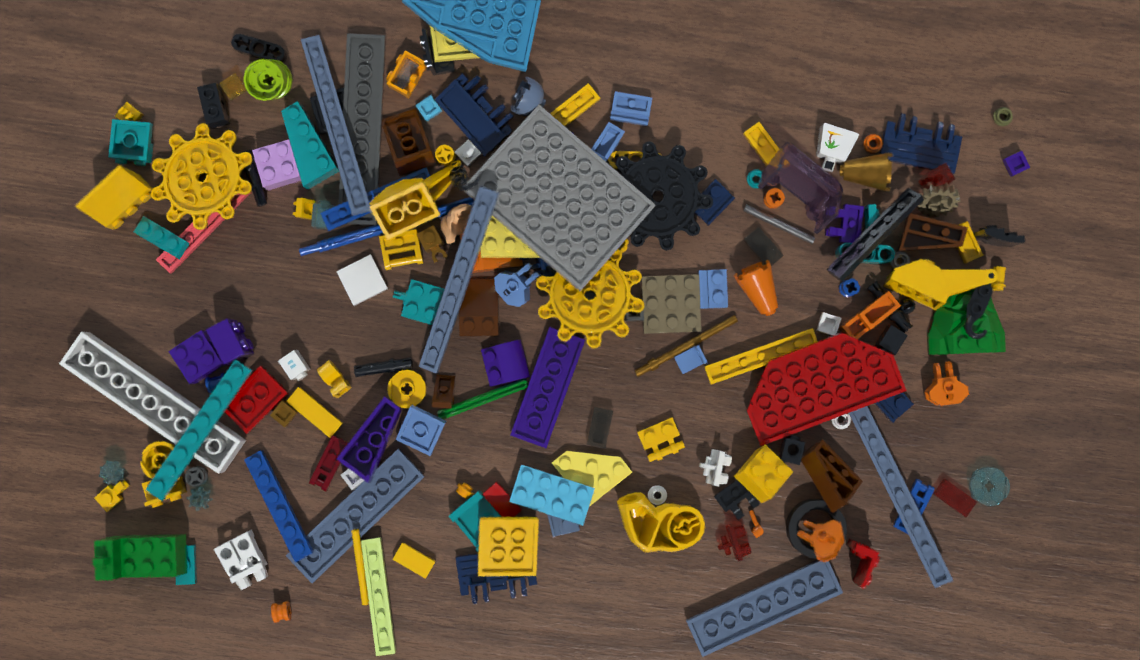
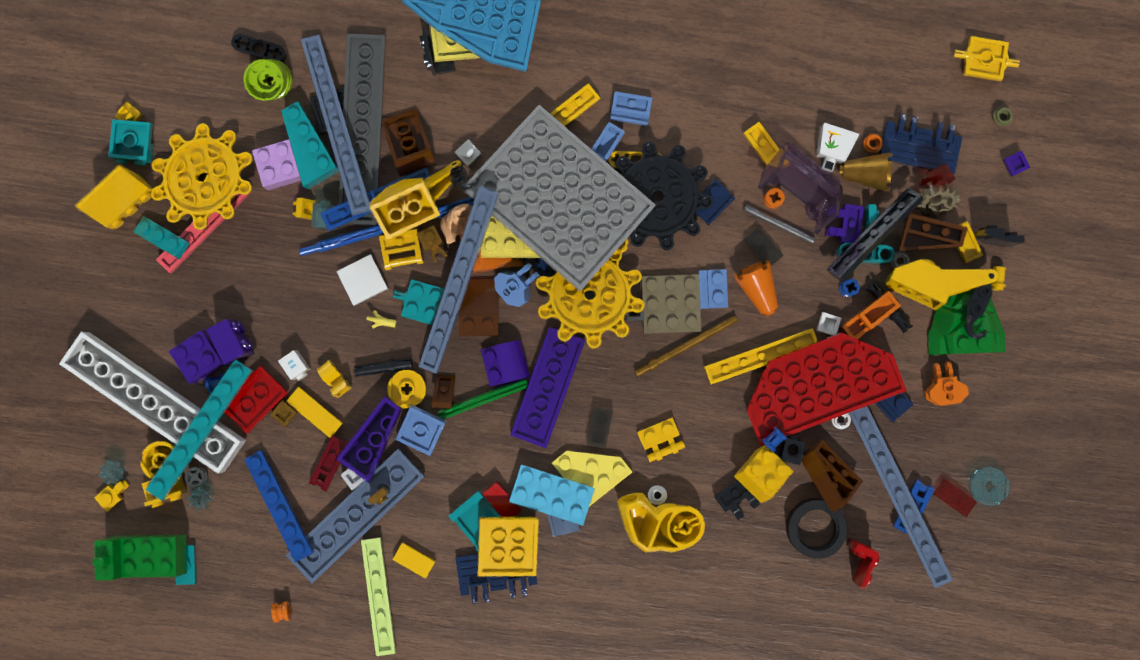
black brick [197,82,231,129] -> none
white hips [214,529,268,590] -> none
clear yellow plate [219,73,247,101] -> none
black axle [243,150,267,207] -> none
yellow bar [351,529,369,605] -> none
light orange window [386,50,427,99] -> none
medium azure tile [415,95,442,122] -> none
dark blue hinge [435,73,514,156] -> none
yellow wheel [435,145,455,166] -> none
light orange plate [456,482,474,499] -> none
sand blue cylinder [511,76,546,116] -> none
medium blue bracket [674,345,707,374] -> none
sand blue plate [686,560,843,657] -> none
white hips [699,449,732,486] -> none
clear red hips [717,524,752,562] -> none
teal plate [747,169,766,189] -> none
orange hand [749,510,764,538] -> none
orange hinge [797,520,845,563] -> none
black brick [875,325,908,355] -> none
black hinge [899,298,916,314] -> none
none -> light yellow bar [366,310,396,329]
none -> pearl gold plate [367,486,390,505]
none -> blue bush [762,426,787,452]
none -> yellow plate [953,36,1020,81]

